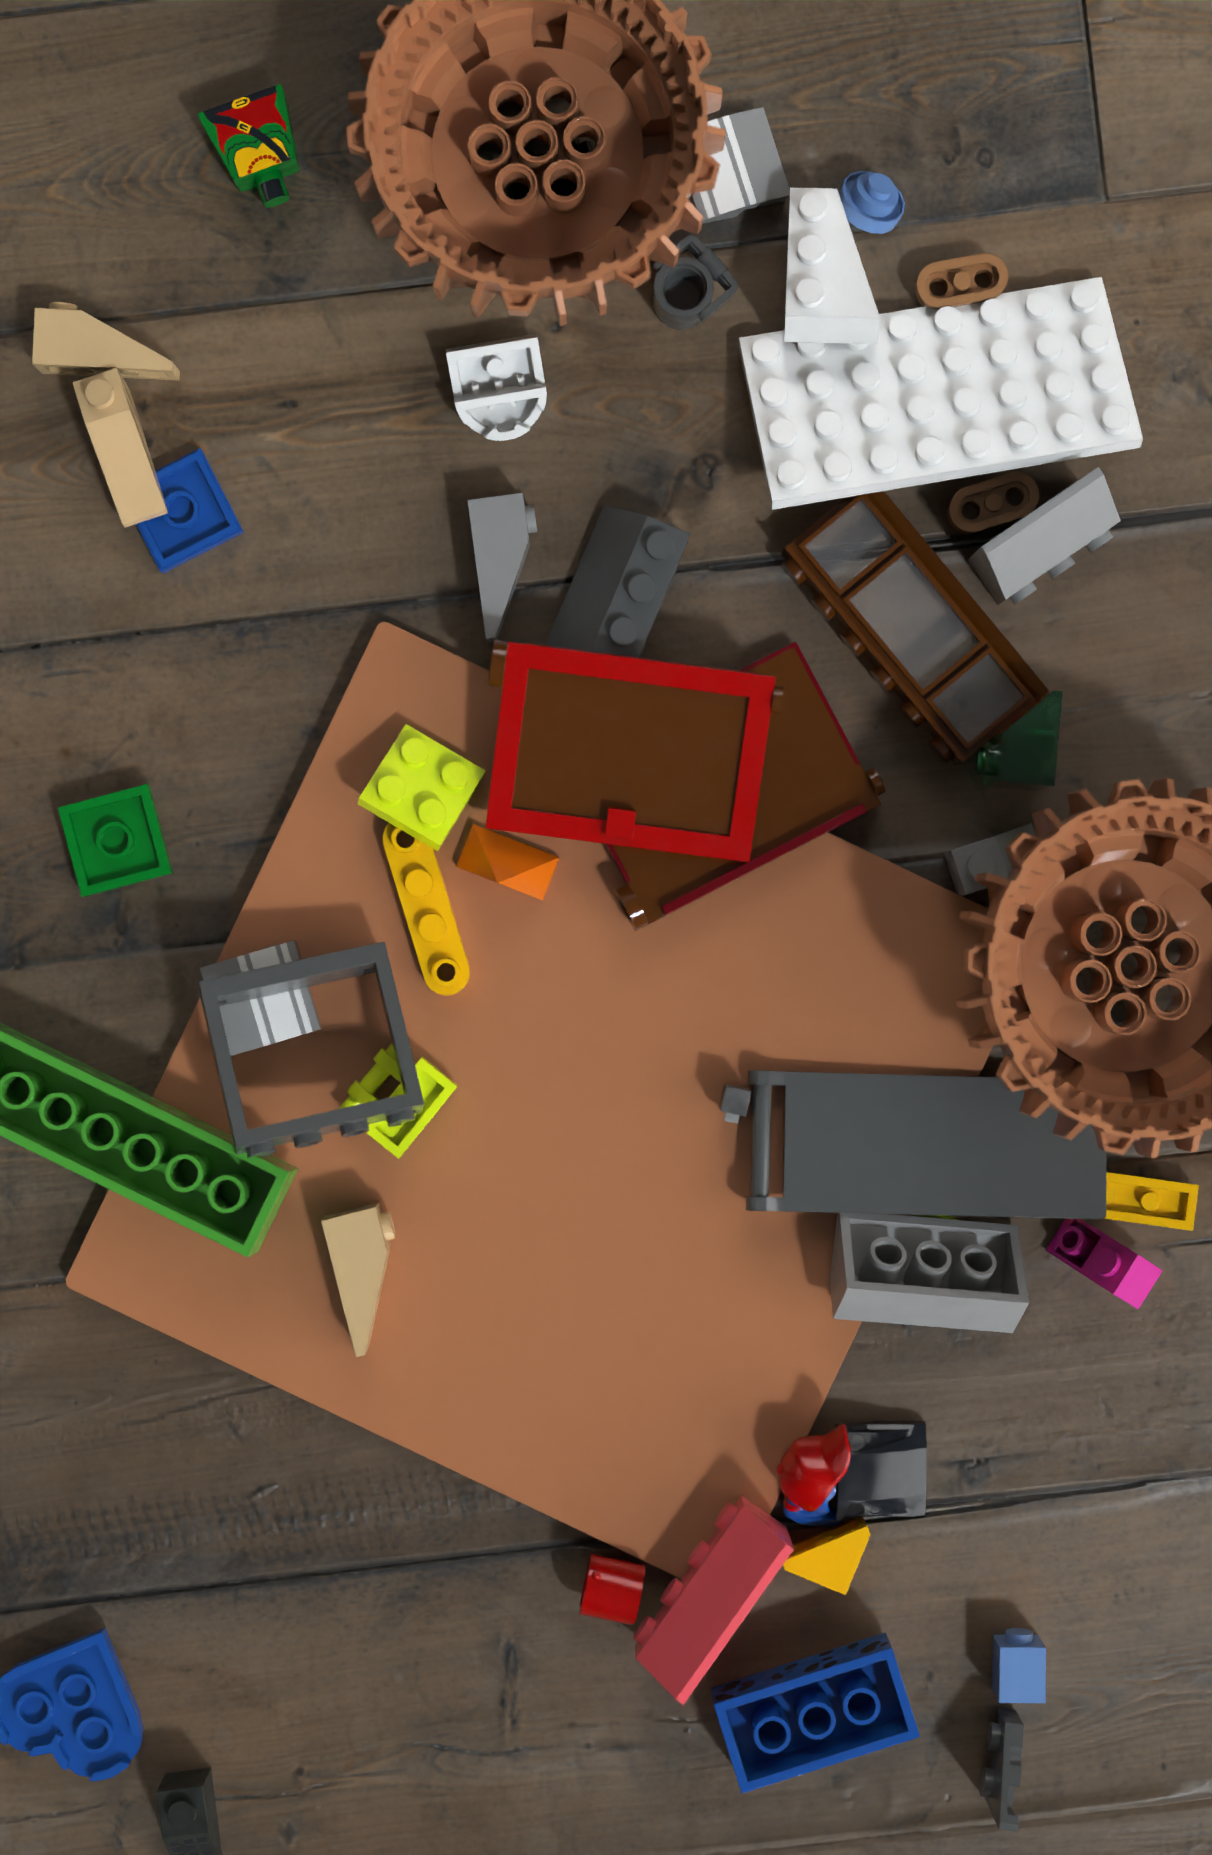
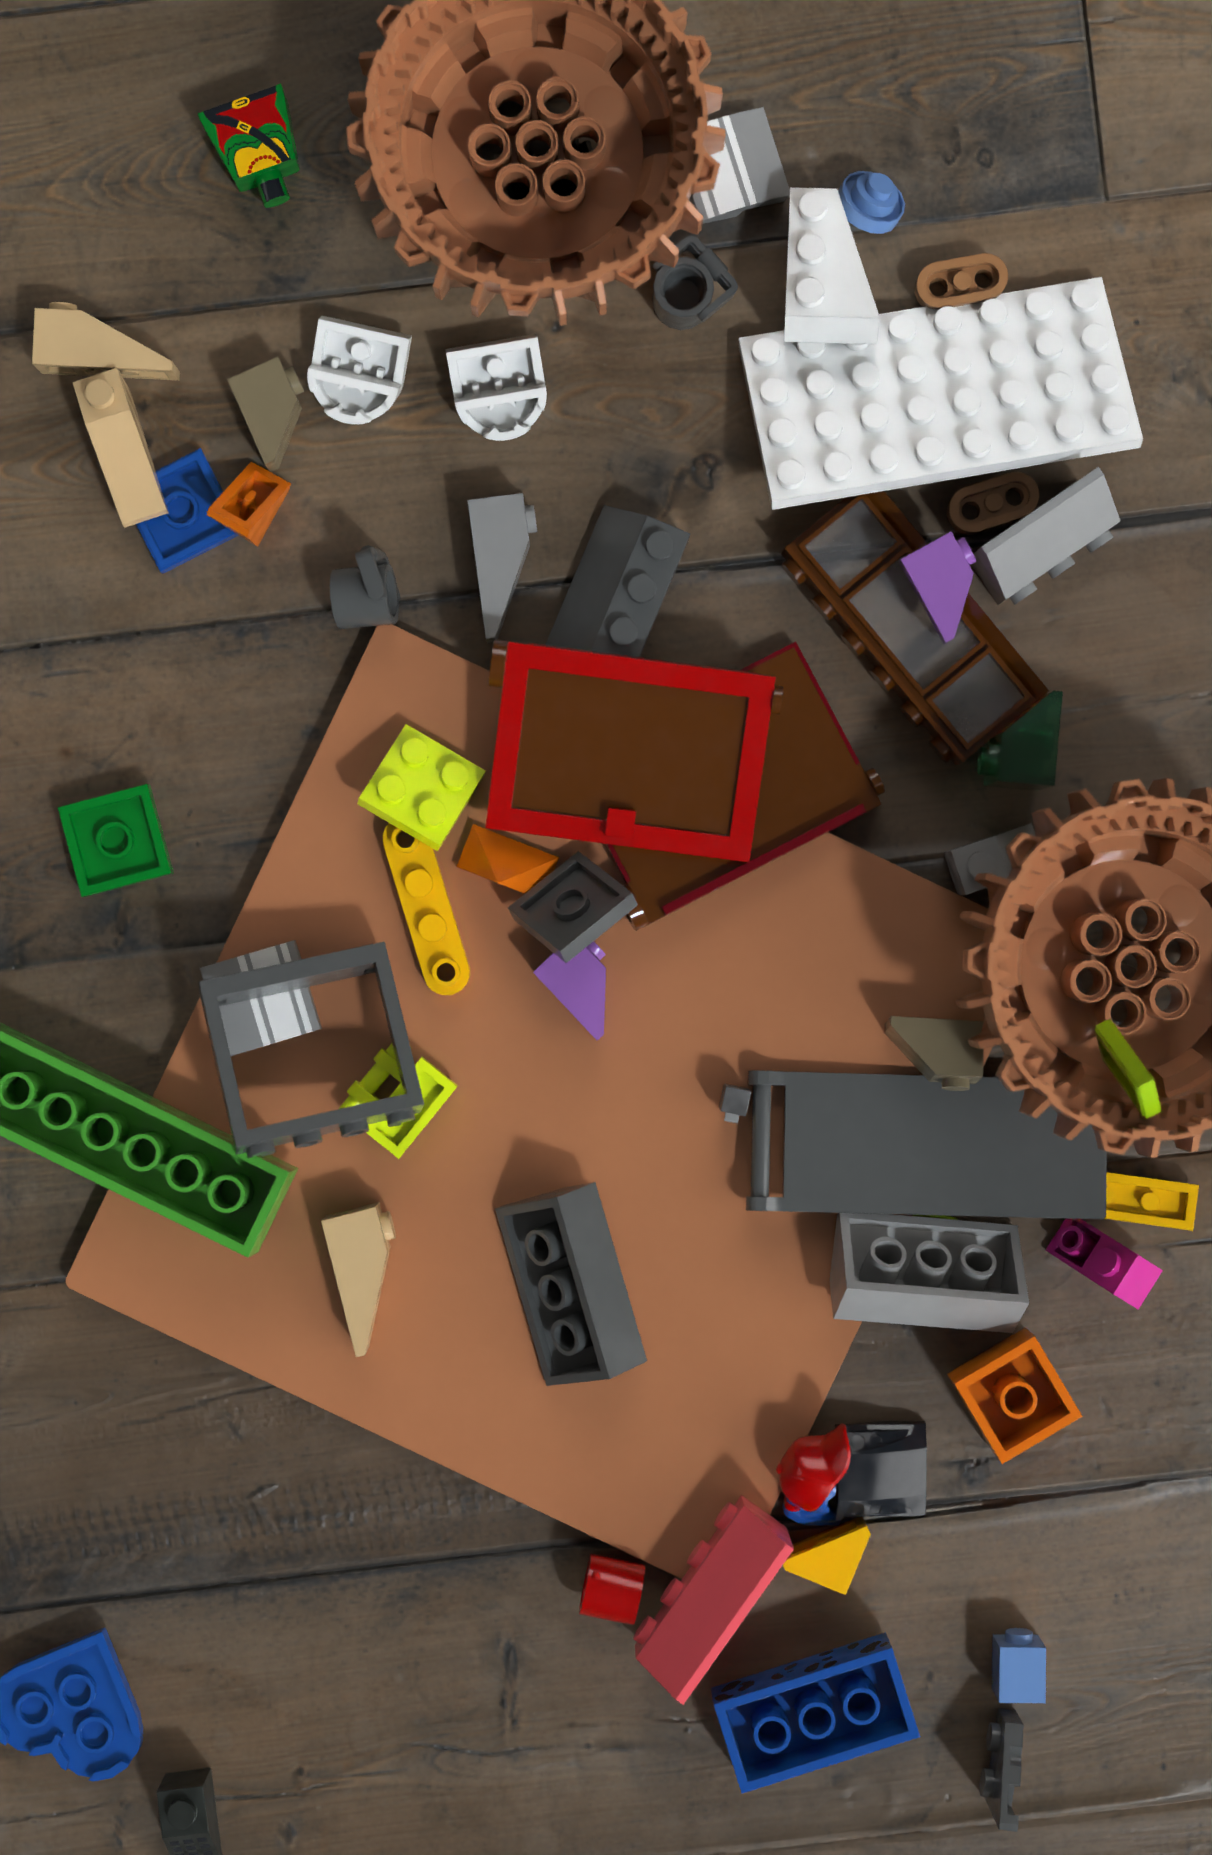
none -> orange slope [207,461,291,547]
none -> dark tan slope [227,357,304,472]
none -> white slope [307,315,412,424]
none -> dark grey piece [330,545,401,629]
none -> dark grey slope [495,1182,647,1386]
none -> dark grey plate [508,851,638,963]
none -> medium lavender slope [533,941,606,1040]
none -> dark tan slope [885,1016,984,1091]
none -> medium lavender slope [899,532,976,644]
none -> orange brick [947,1327,1083,1464]
none -> lime tile [1095,1019,1162,1119]

